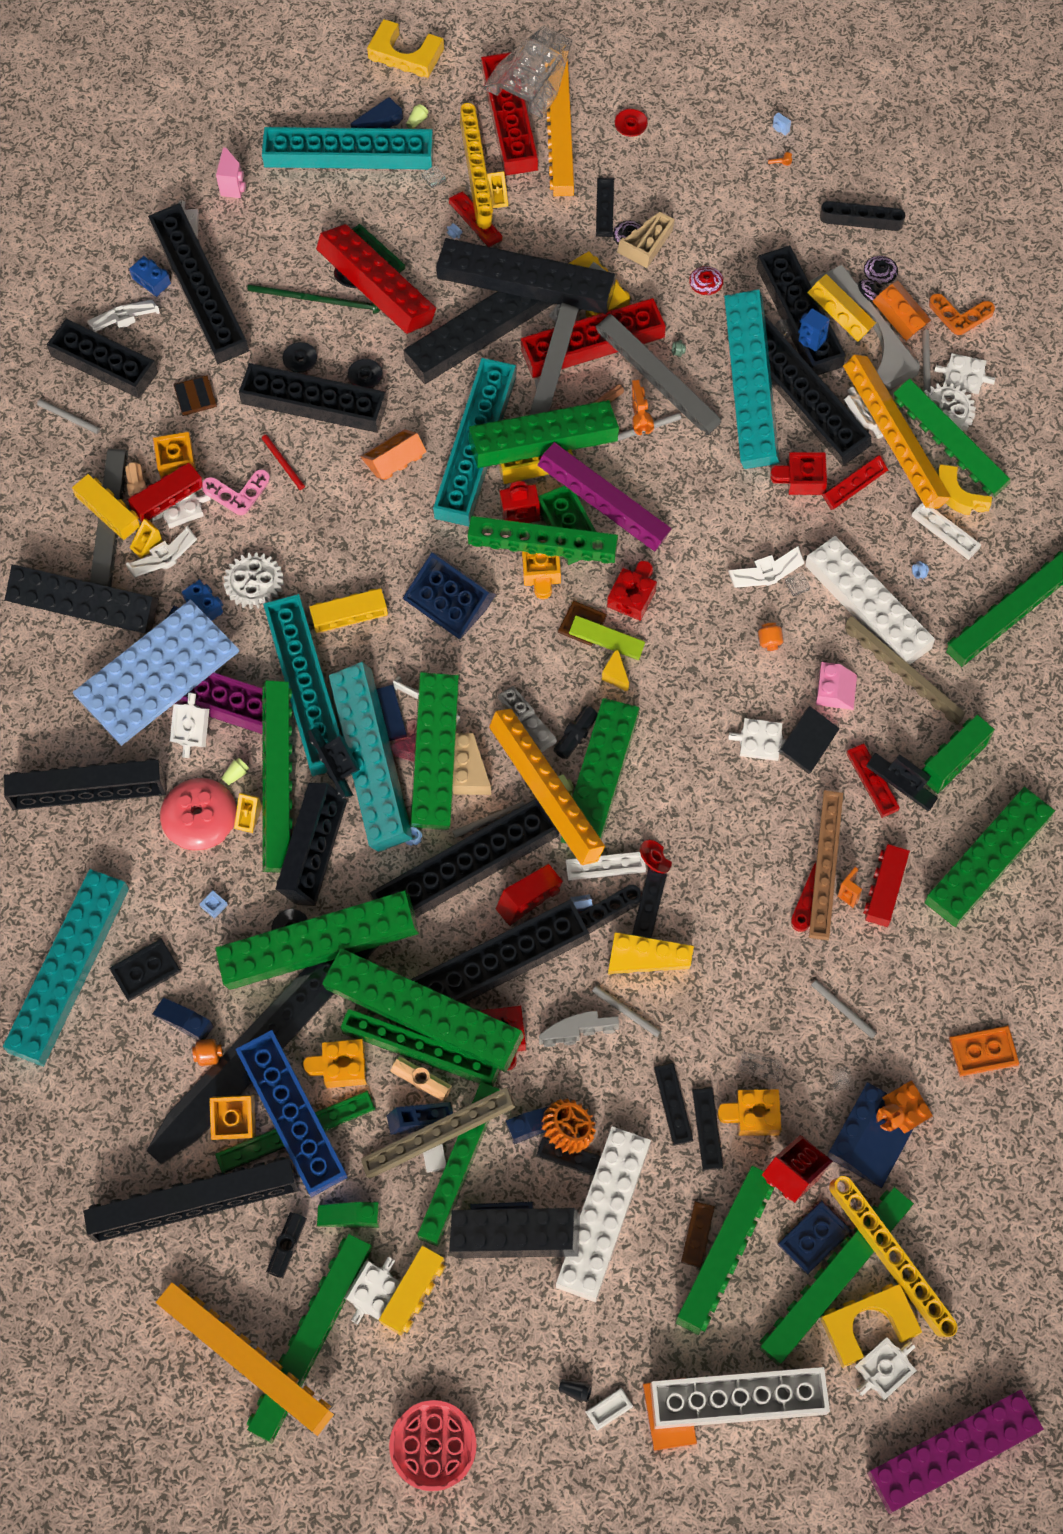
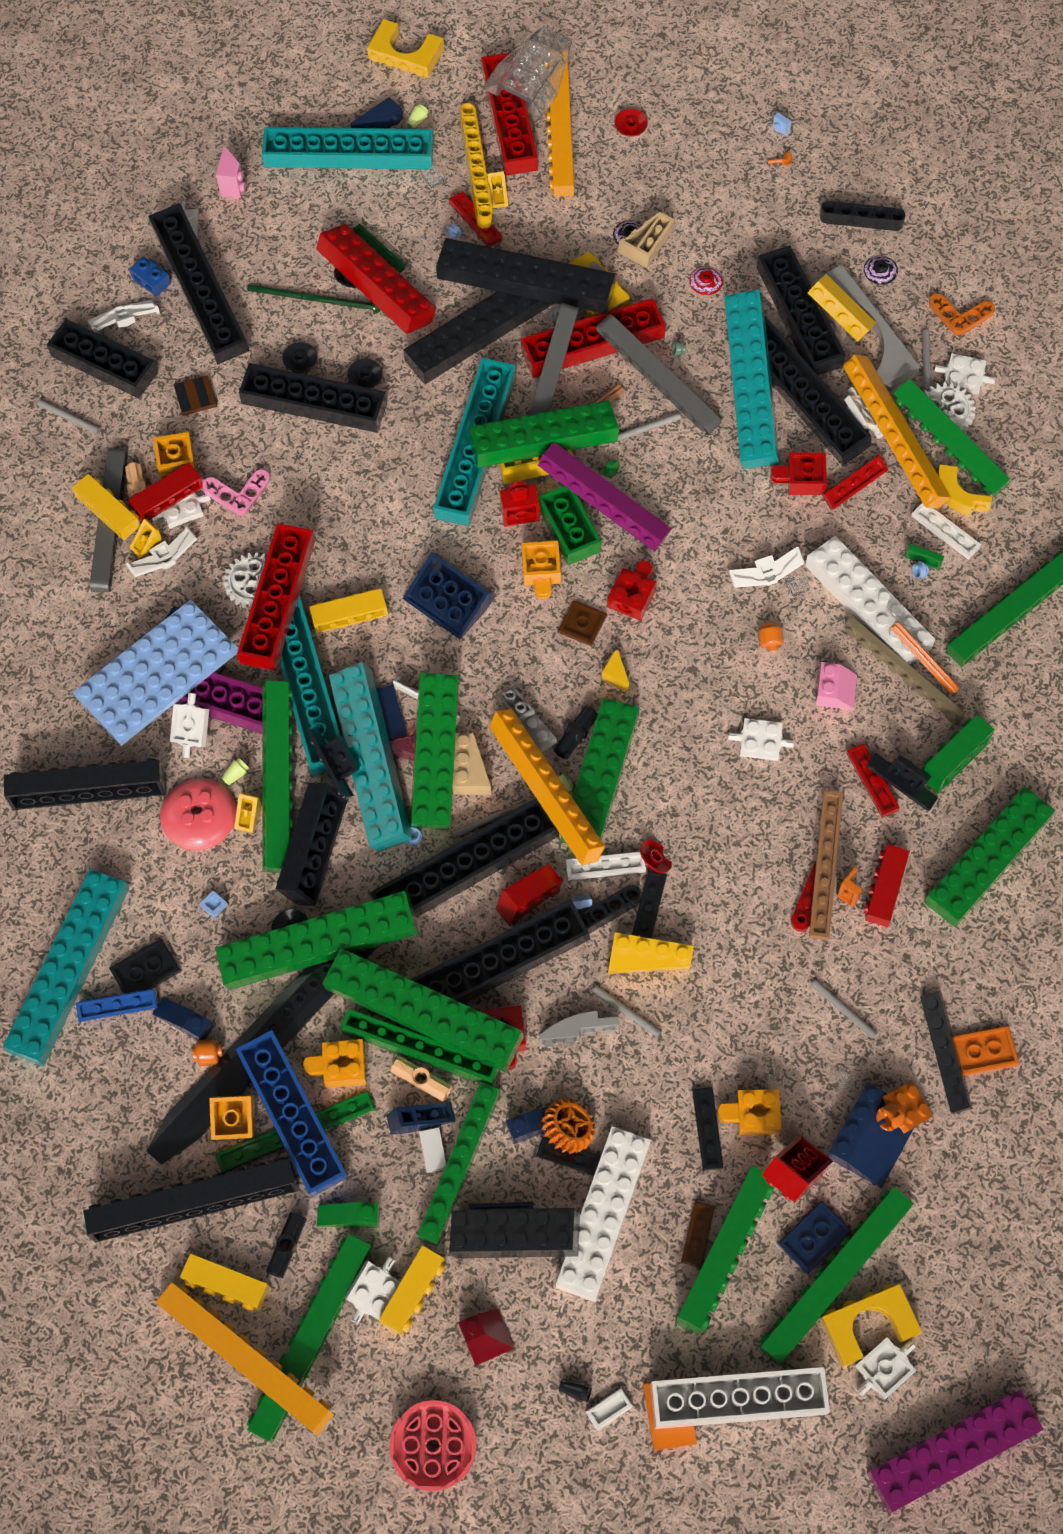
black brick [4,564,159,634] -> none
blue brick [182,579,223,621] -> none
red bar [261,435,305,490] -> none
orange slope [360,429,427,480] -> none
dark tan plate [361,1087,516,1179] -> none
green brick [467,516,618,564] -> none
lime tile [569,616,645,660] -> none
black tile [596,178,614,237] -> none
orange plate [632,380,654,436] -> none
black tile [654,1063,693,1146] -> none
black tile [778,706,840,774] -> none
blue brick [798,309,830,351] -> none
yellow beam [829,1176,958,1337] -> none
black dish [858,279,883,304] -> none
orange slope [873,280,931,341] -> none
none -> blue tile [76,988,159,1022]
none -> yellow brick [180,1254,270,1312]
none -> red brick [237,523,315,671]
none -> dark red slope [458,1309,514,1366]
none -> green tile [604,459,620,478]
none -> orange axle [891,621,959,694]
none -> green tile [905,543,944,570]
none -> black plate [920,991,973,1114]

